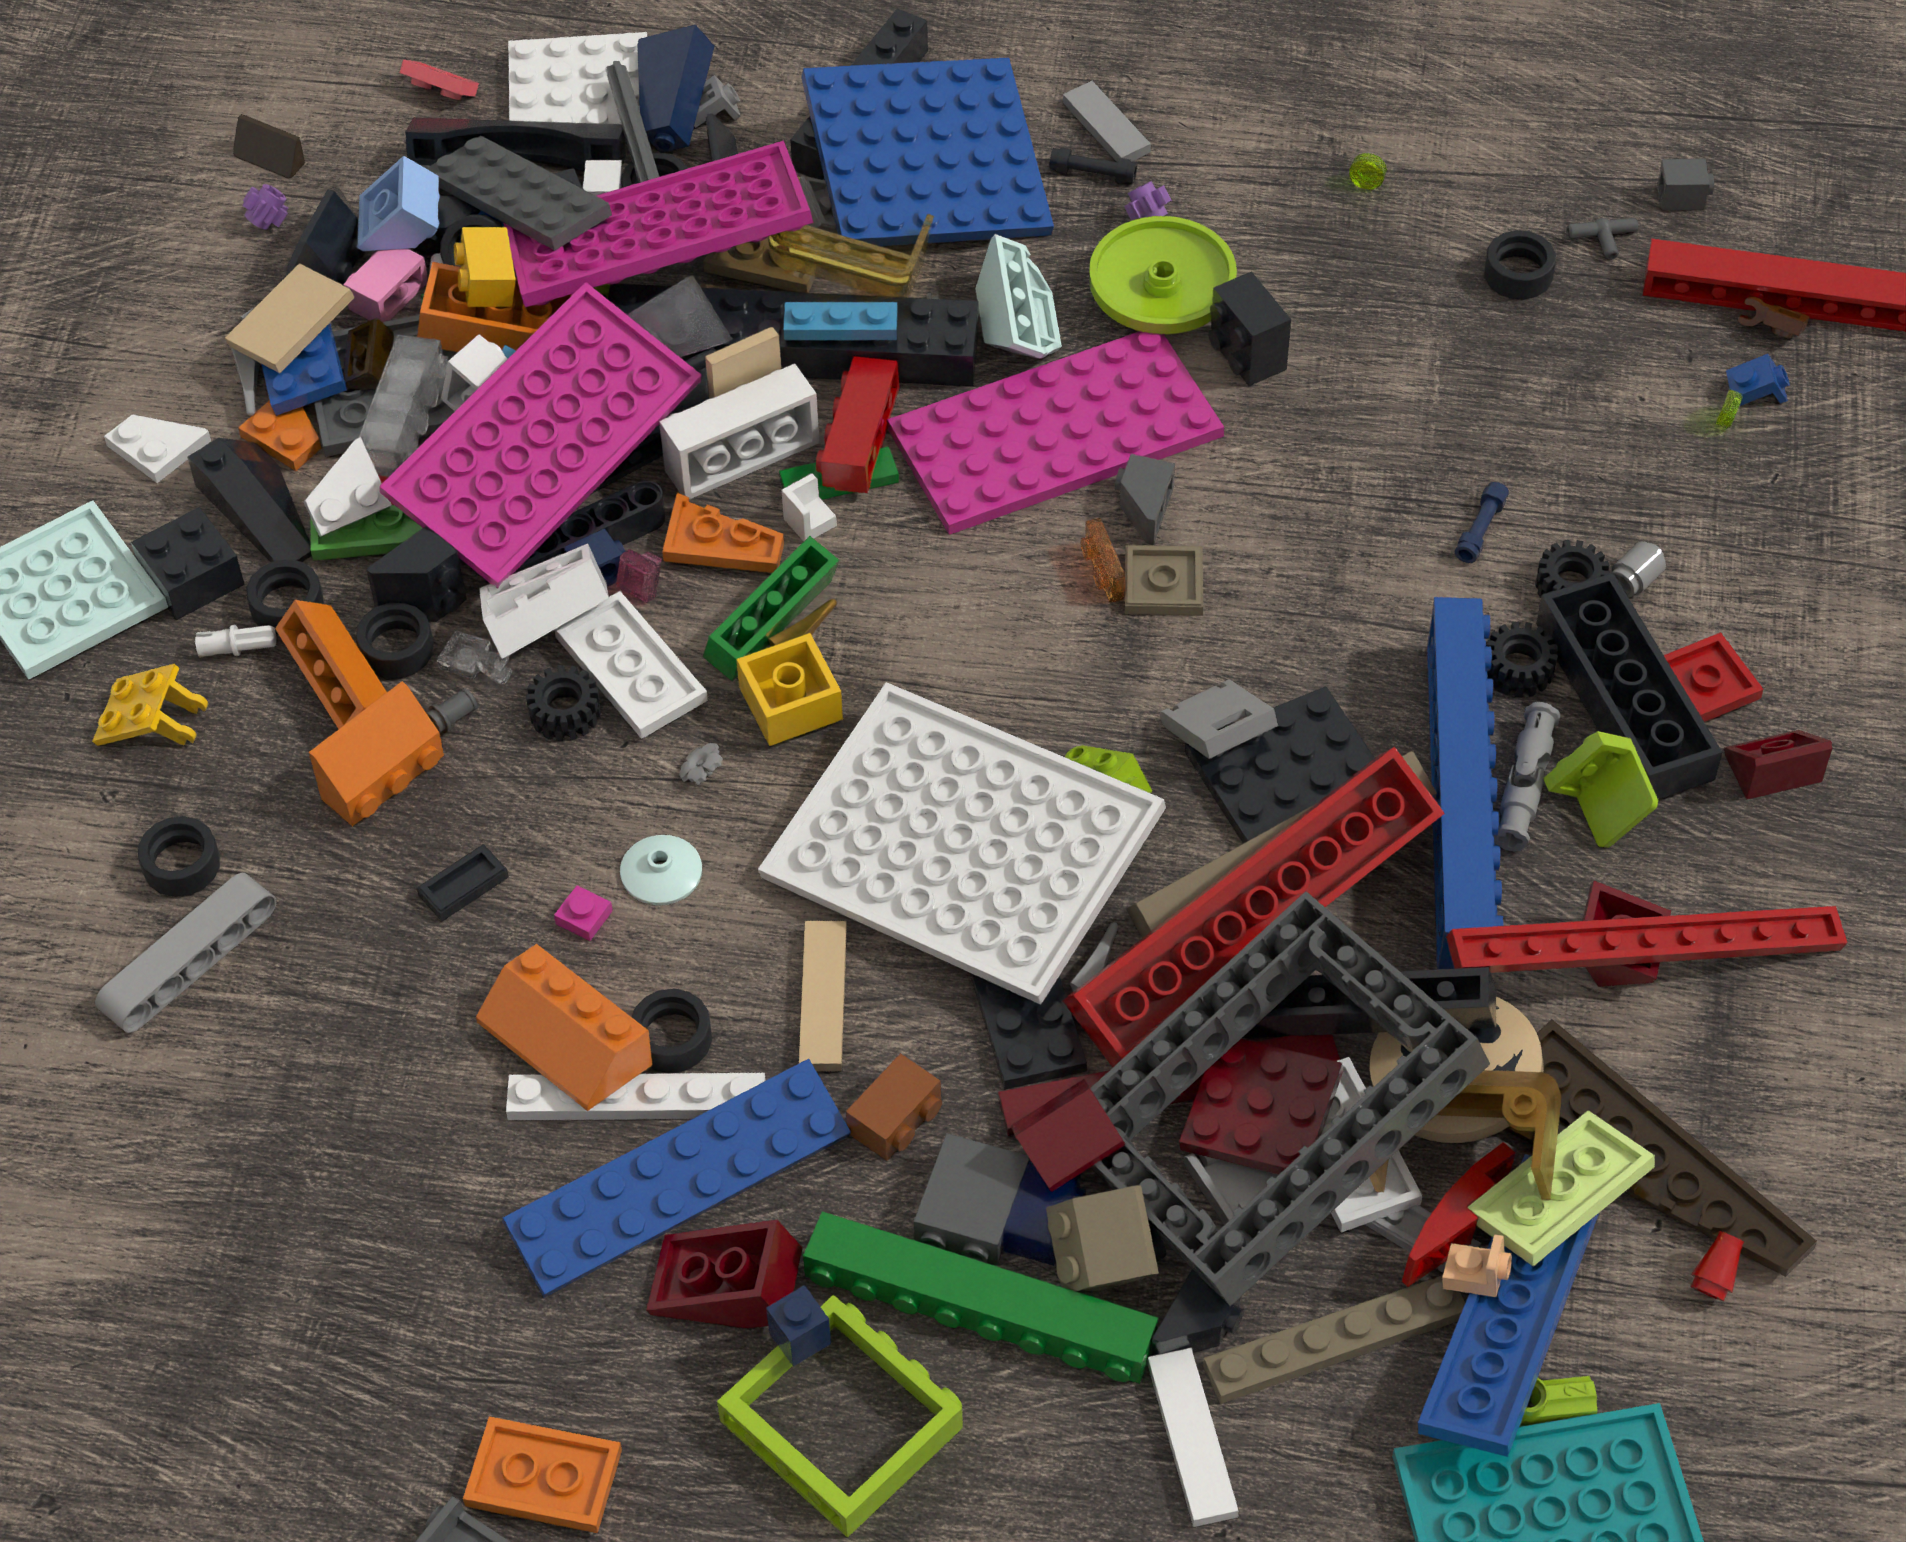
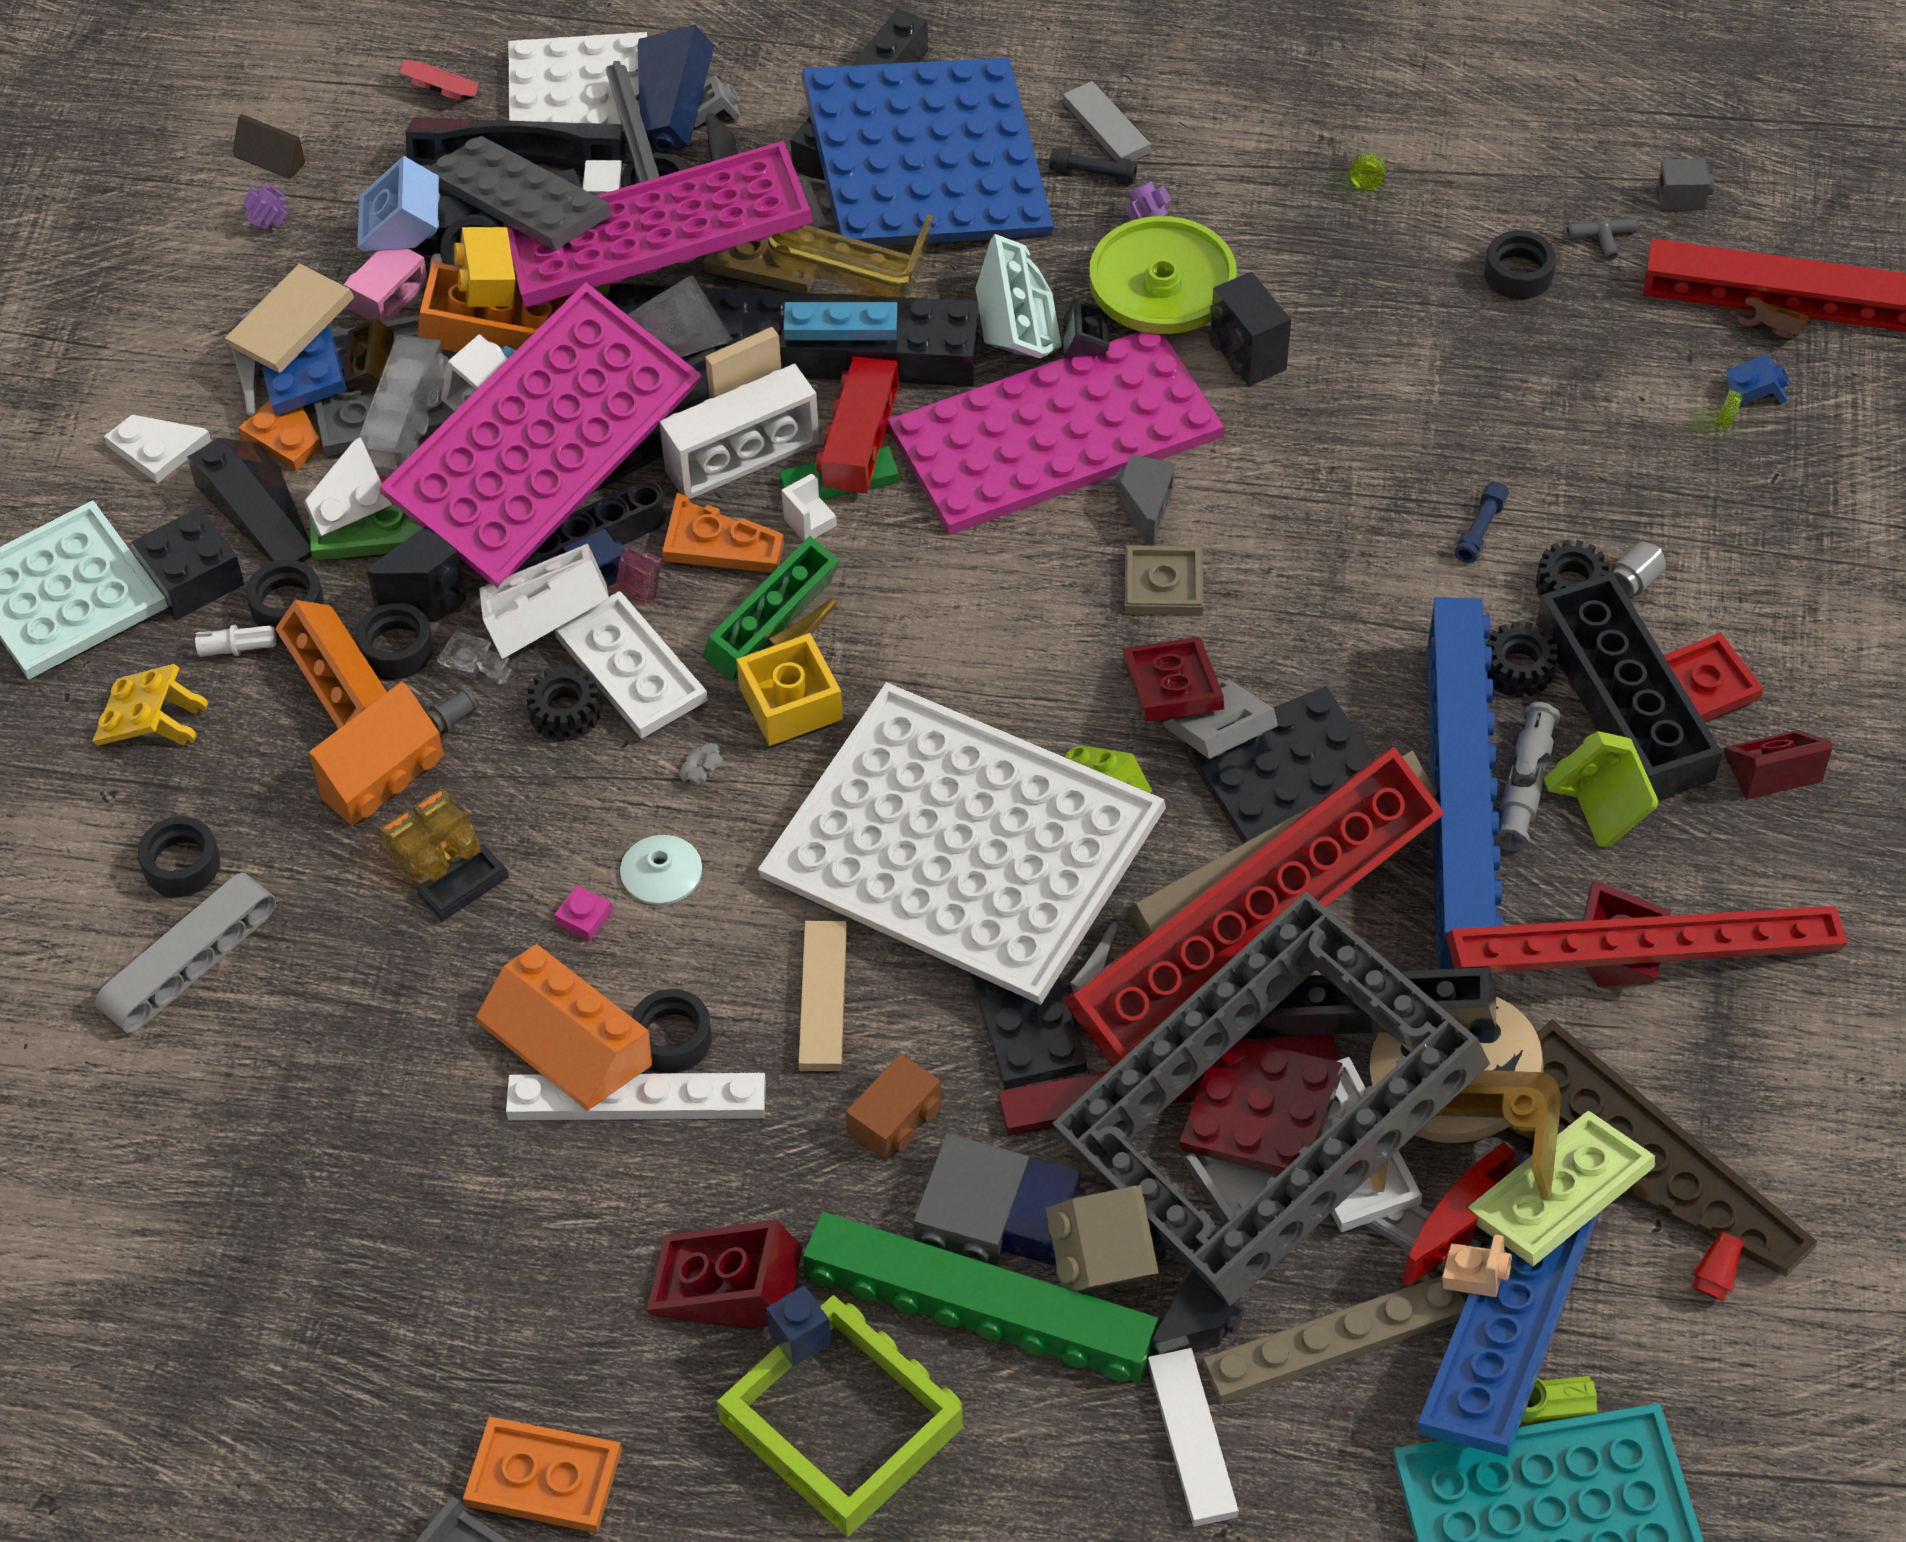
black wedge [280,187,365,286] -> none
blue plate [502,1059,851,1298] -> none
dark red slope [1011,1079,1126,1192] -> none
clear orange plate [1080,518,1125,603] -> none
none -> clear yellow hips [379,787,481,881]
none -> black slope [1063,298,1109,357]
none -> dark red plate [1123,637,1225,722]

